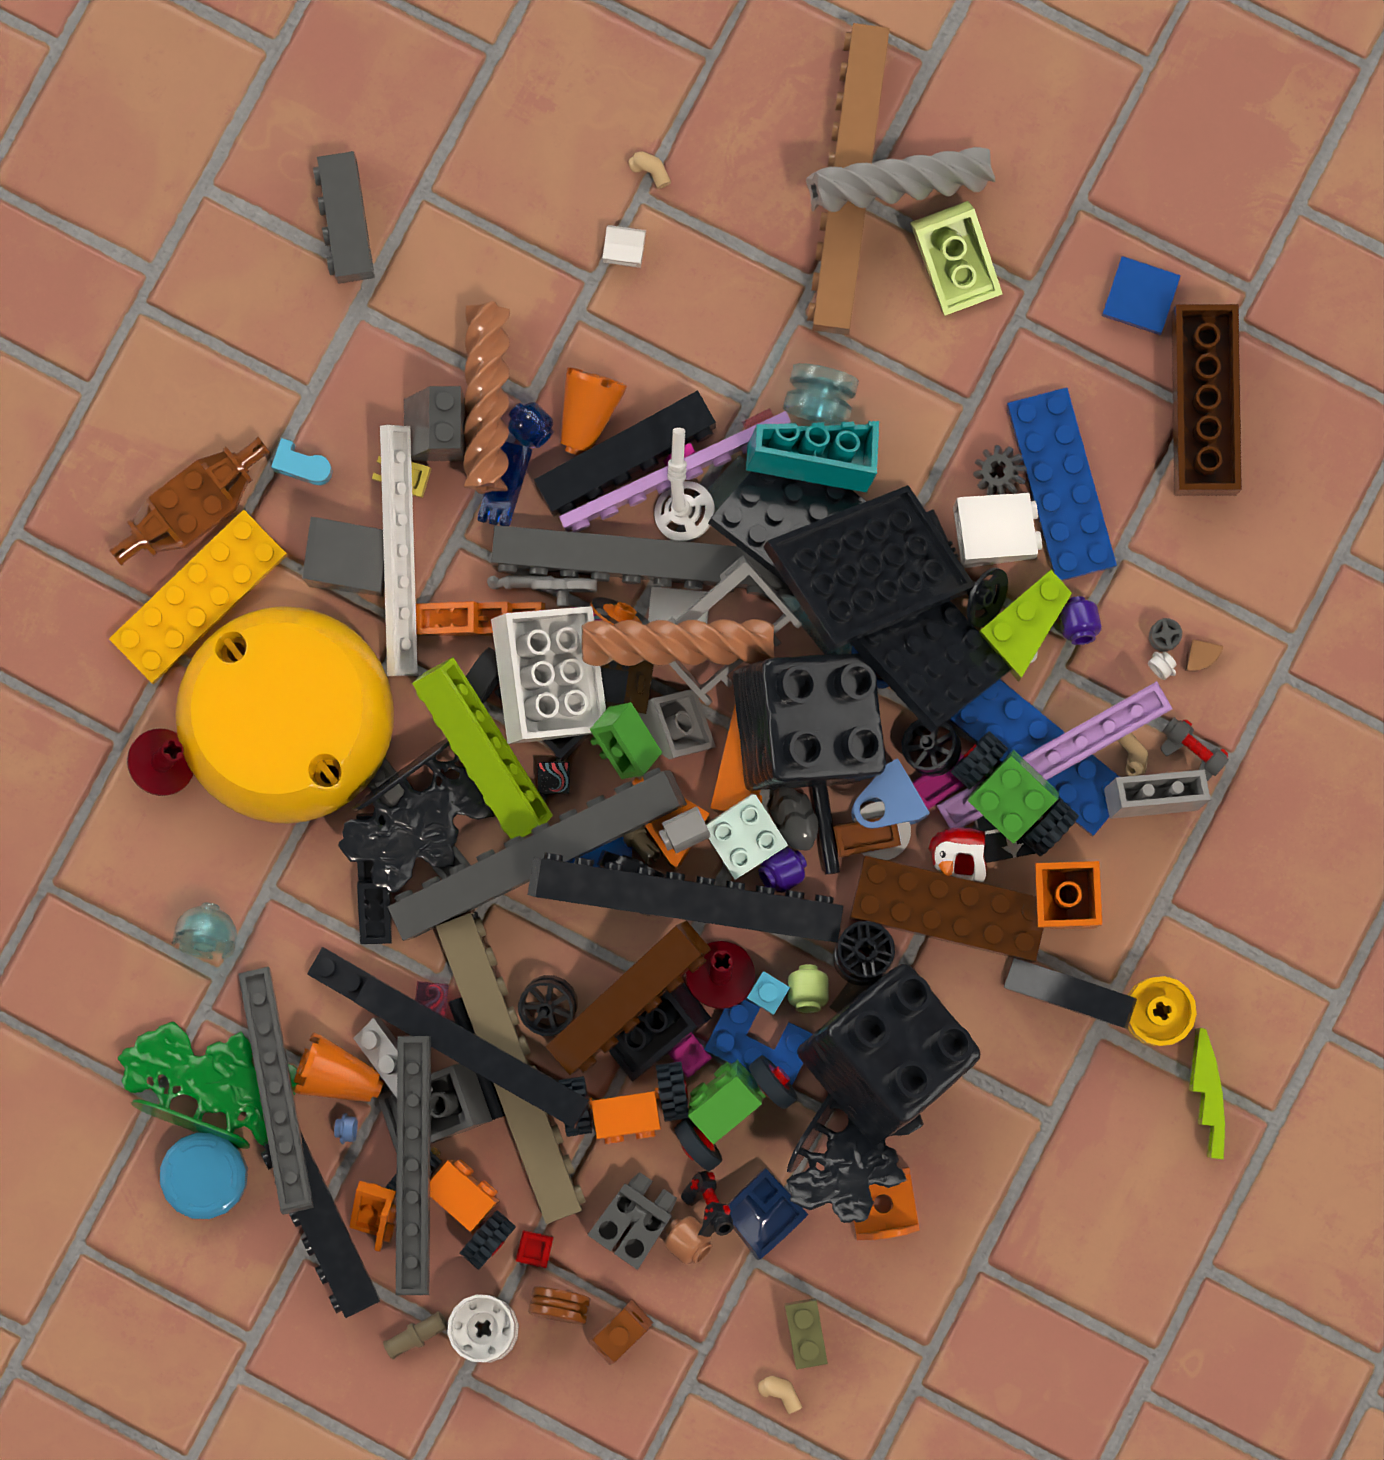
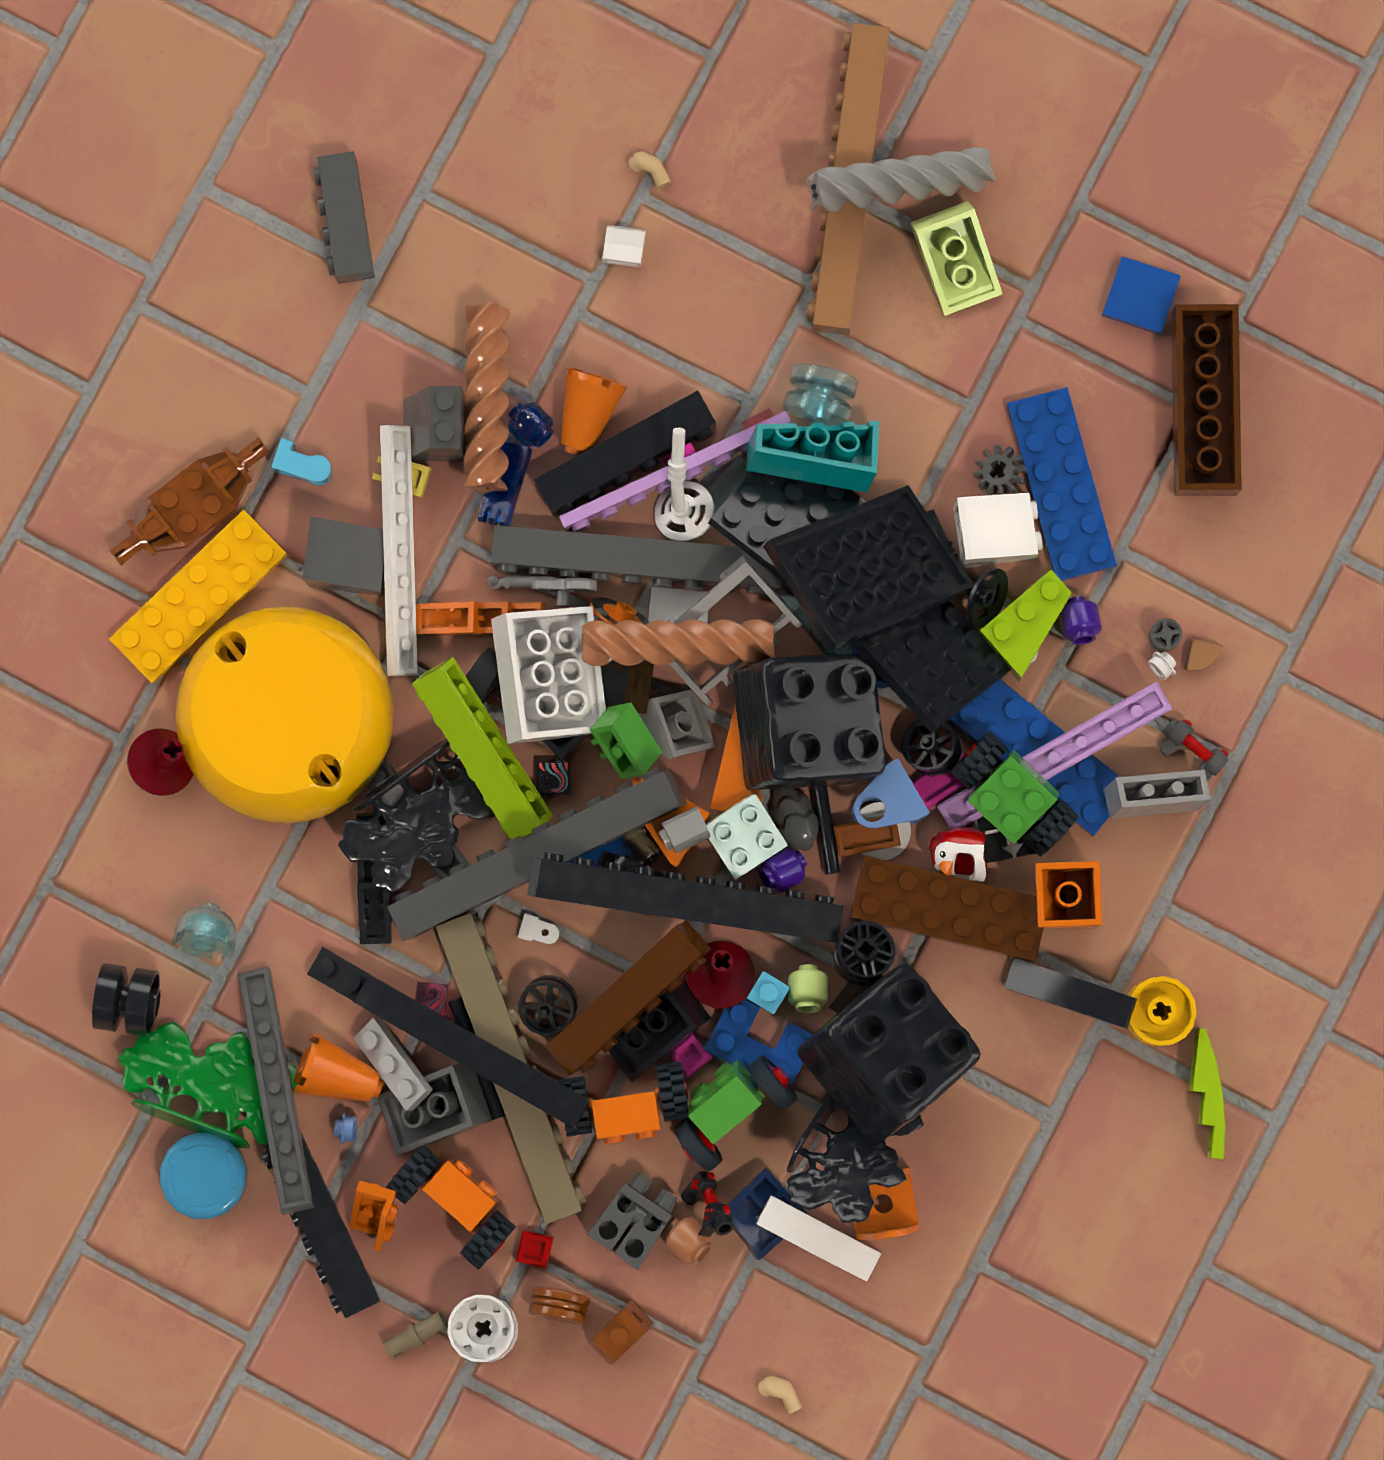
dark grey tile [395,1036,431,1295] -> none
olive brick [785,1298,828,1370] -> none
tan arm [1118,733,1148,776] -> none
none -> black wheel [92,963,161,1036]
none -> white piece [518,914,559,944]
none -> white slope [756,1195,882,1282]

